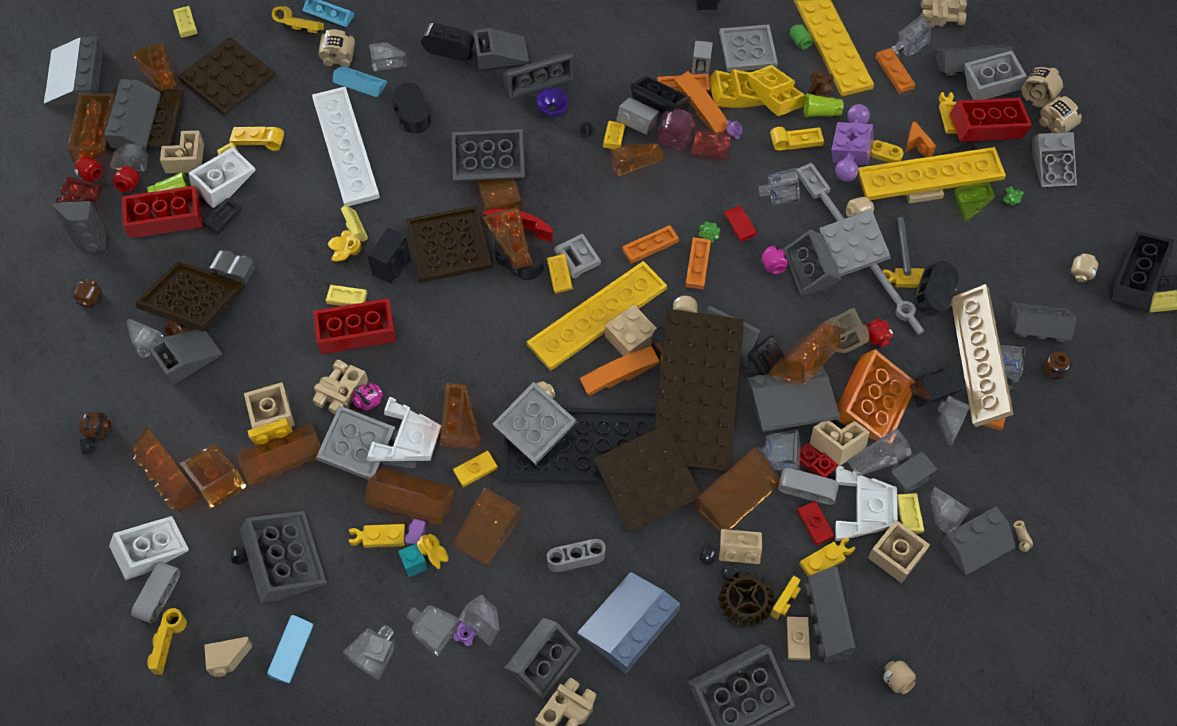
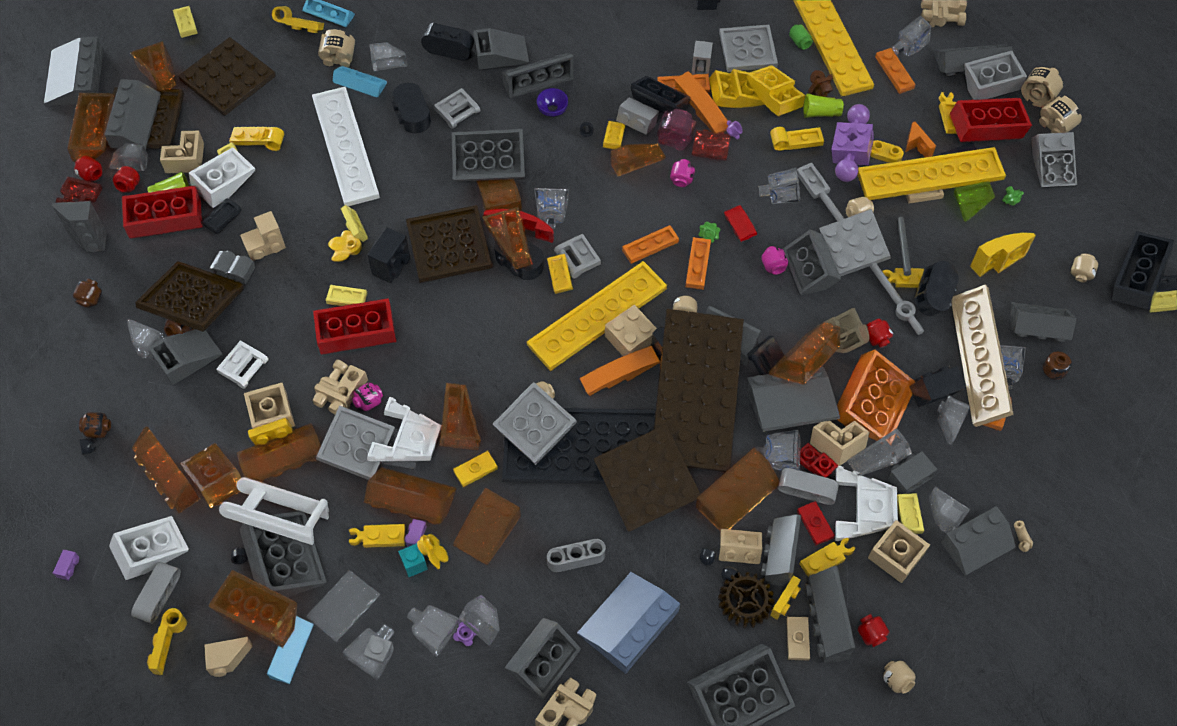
none -> medium lavender piece [53,549,79,580]
none -> clear orange slope [208,570,297,648]
none -> white plate [216,341,269,389]
none -> white piece [219,477,329,545]
none -> tan brick [240,211,286,261]
none -> clear piece [306,570,380,642]
none -> light grey plate [434,88,481,129]
none -> clear torso [535,188,569,229]
none -> dark pink head [670,159,695,187]
none -> slope [761,515,801,587]
none -> red head [857,614,889,647]
none -> yellow slope [970,233,1036,277]

